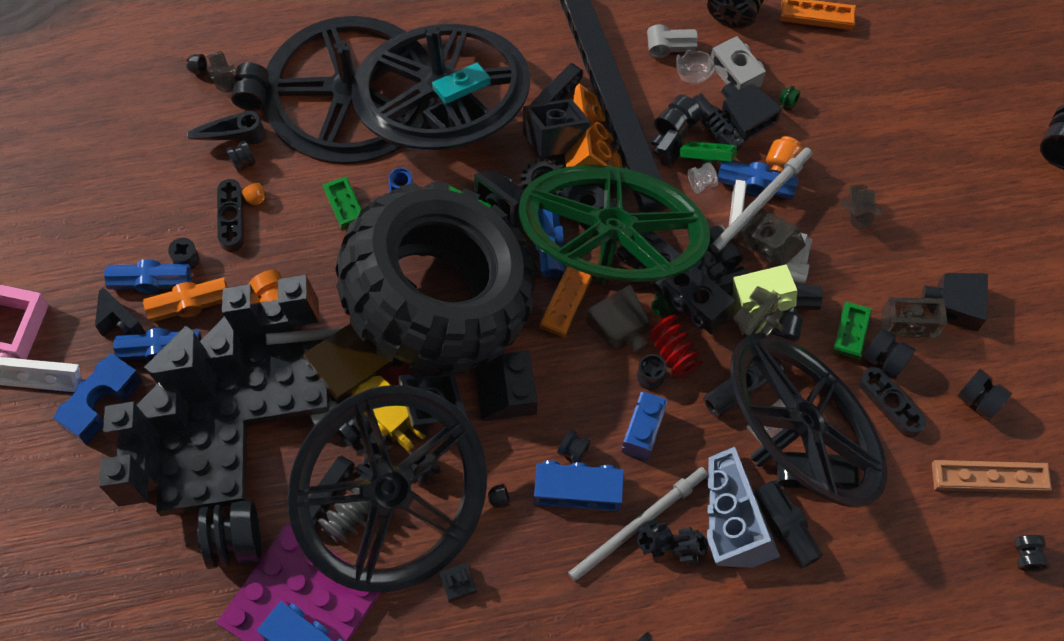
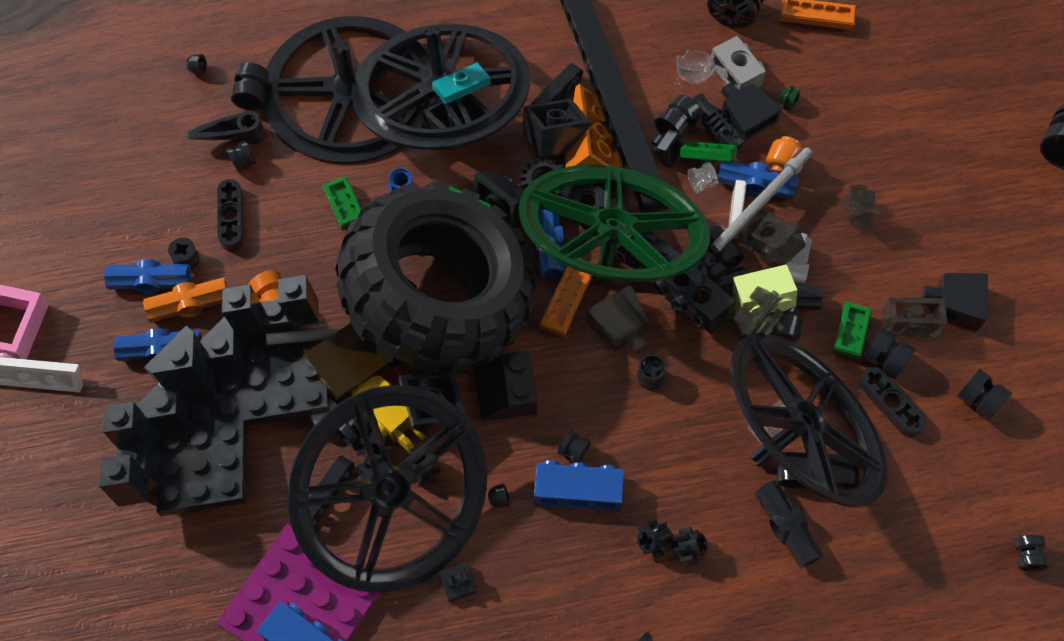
blue arch [53,353,143,446] -> none
black slope [95,288,146,336] -> none
black wheel [197,500,262,569] -> none
clear smoke hips [207,51,236,93] -> none
orange hinge [242,183,265,206] -> none
dark grey piece [318,488,372,544] -> none
light grey bar [568,467,708,582] -> none
blue brick [621,392,668,461] -> none
light grey piece [647,24,697,58] -> none
red piece [649,315,703,378] -> none
dark green plate [651,293,676,319] -> none
black piece [703,357,784,418] -> none
sand blue wedge [707,447,780,568] -> none
nougat tile [932,460,1052,493] -> none

